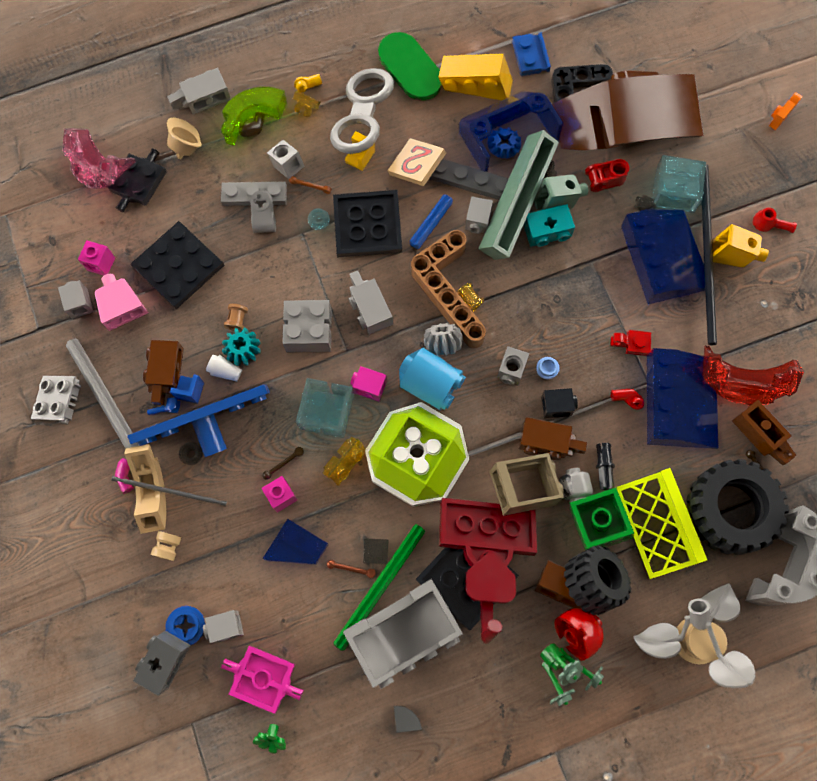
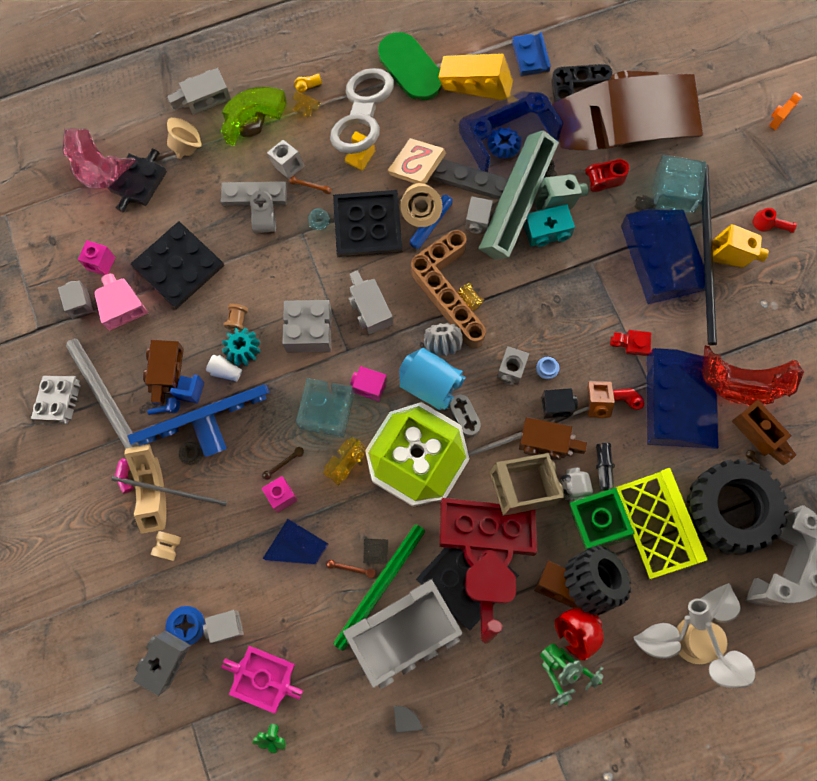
none -> tan piece [400,183,442,227]
none -> light grey beam [450,394,481,438]
none -> dark orange bracket [587,381,615,418]

